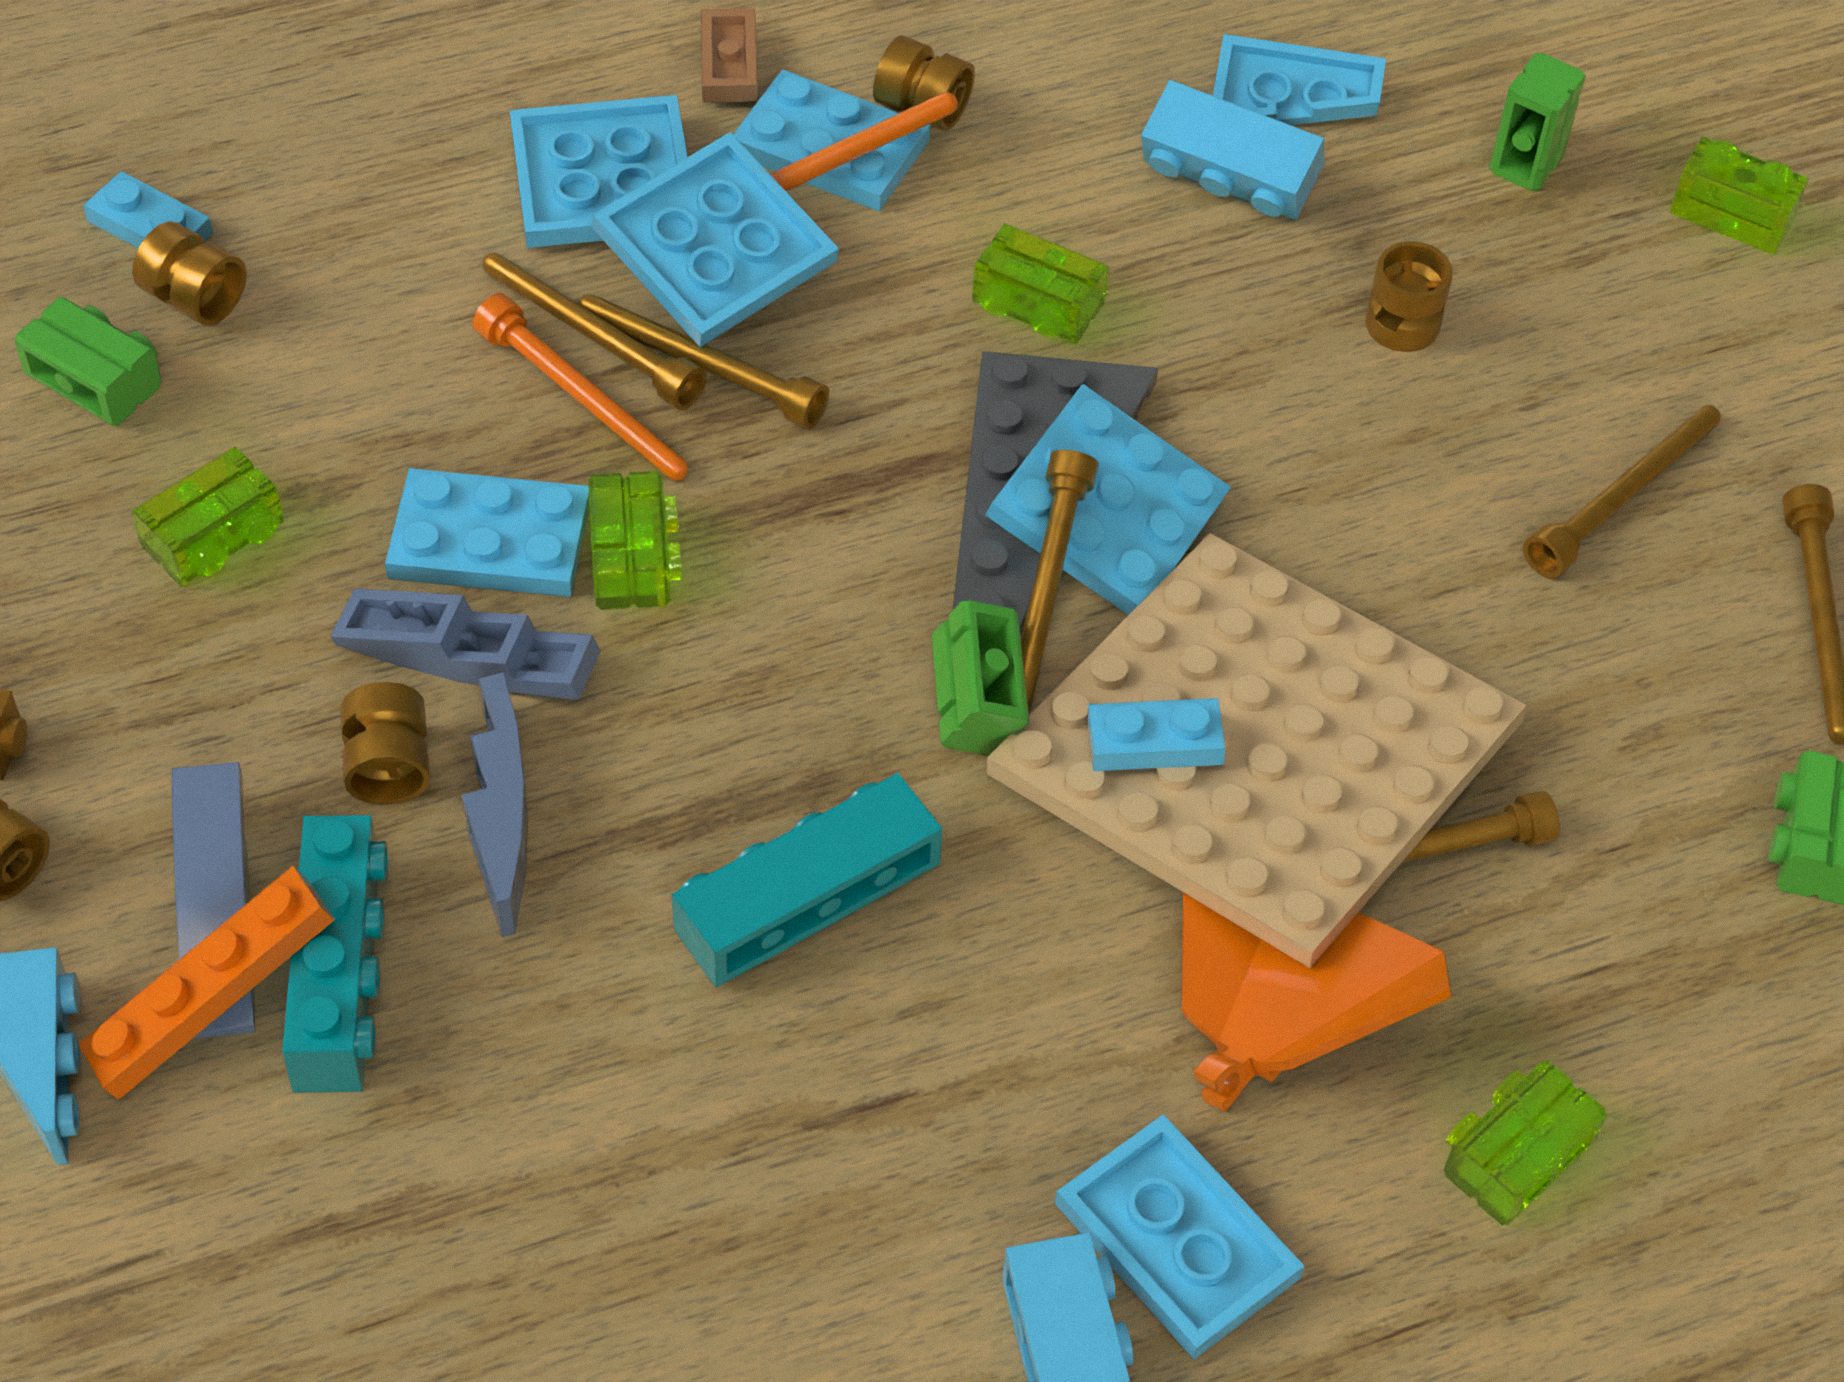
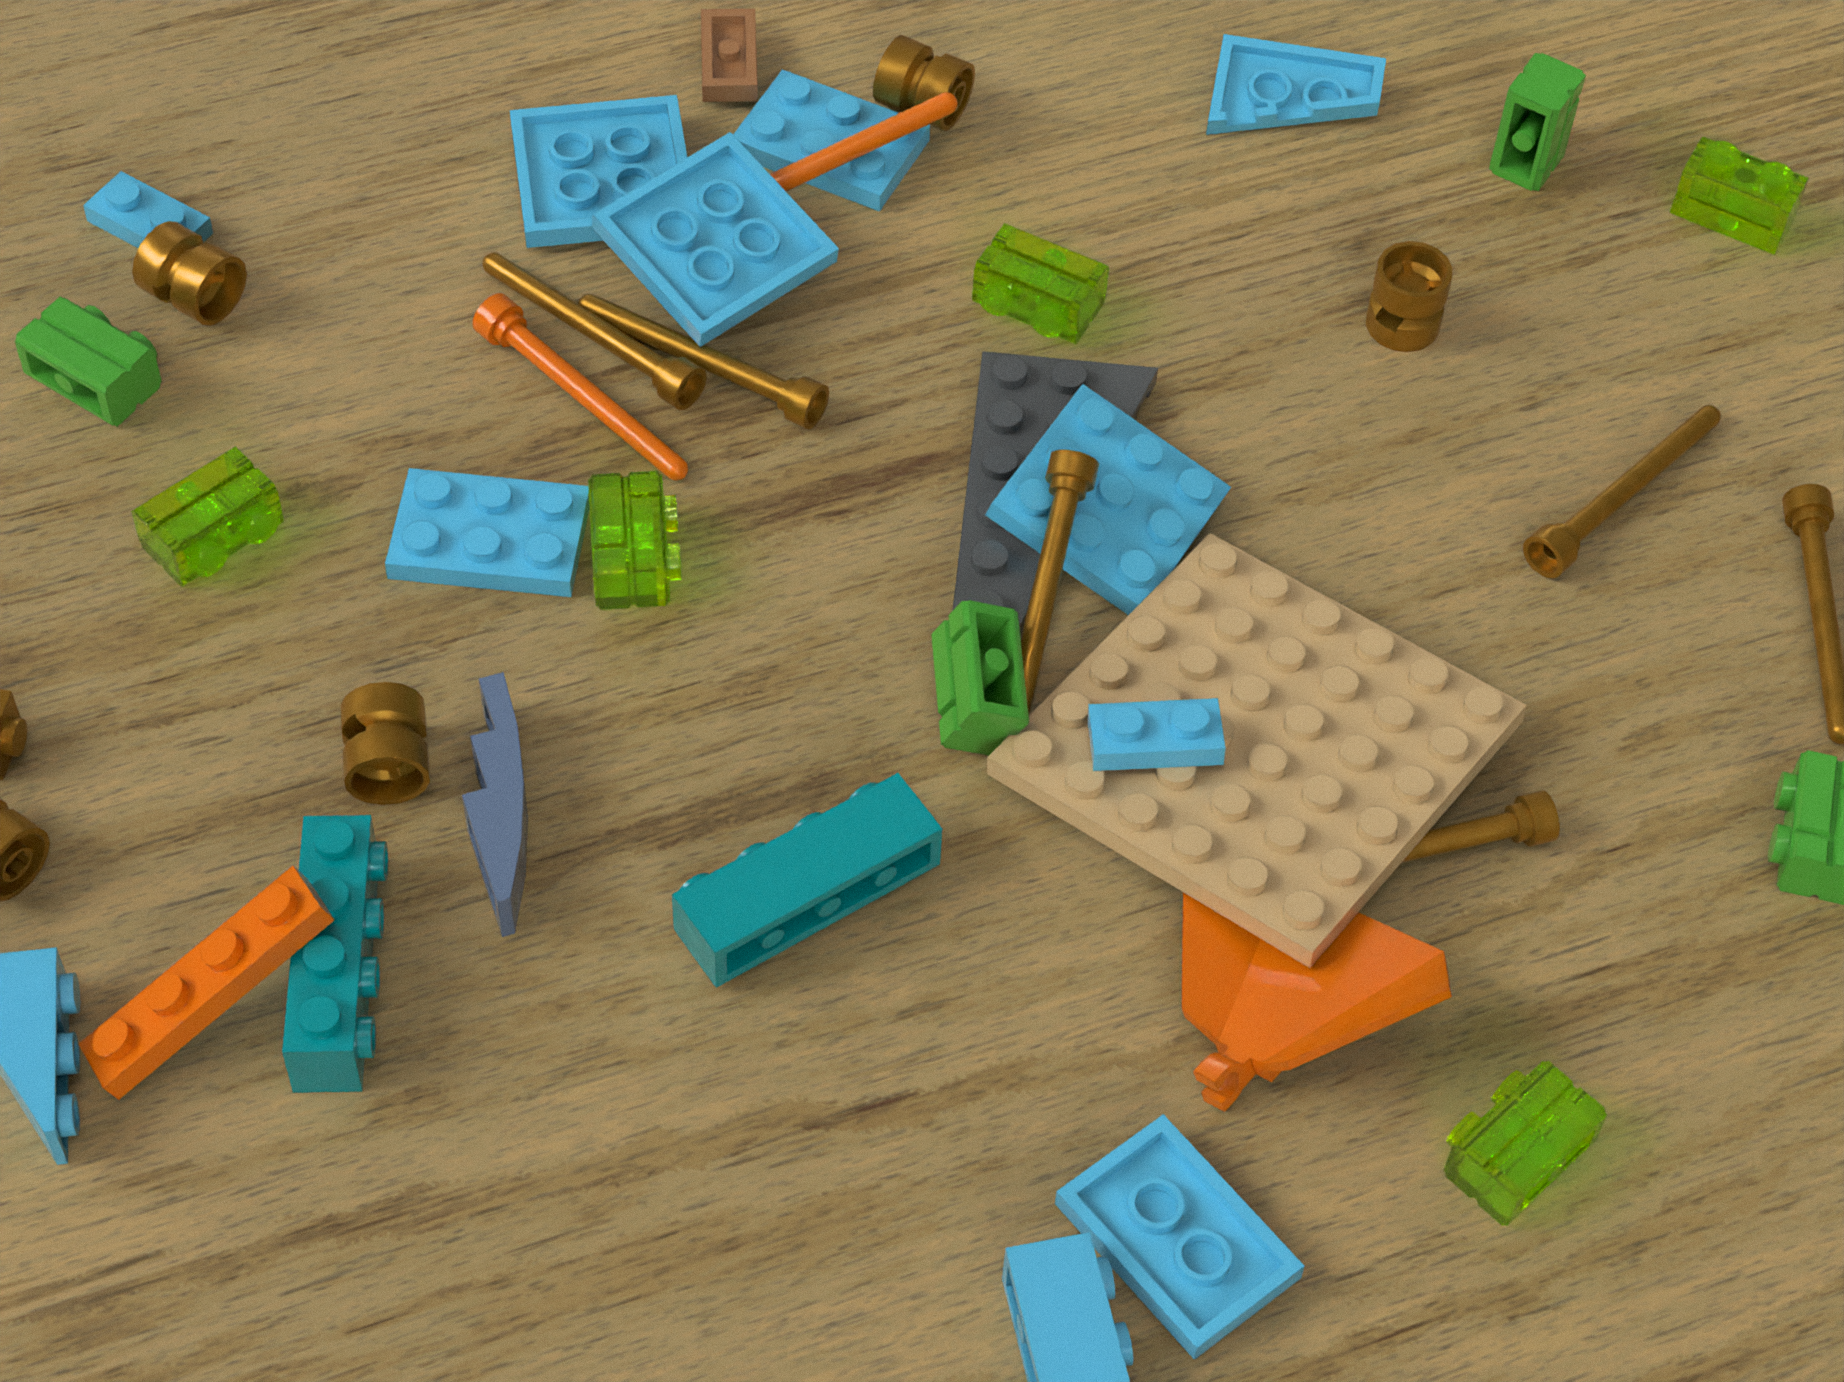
sand blue slope [171,762,256,1039] -> none
sand blue slope [330,589,601,700] -> none
medium azure brick [1141,80,1325,220] -> none

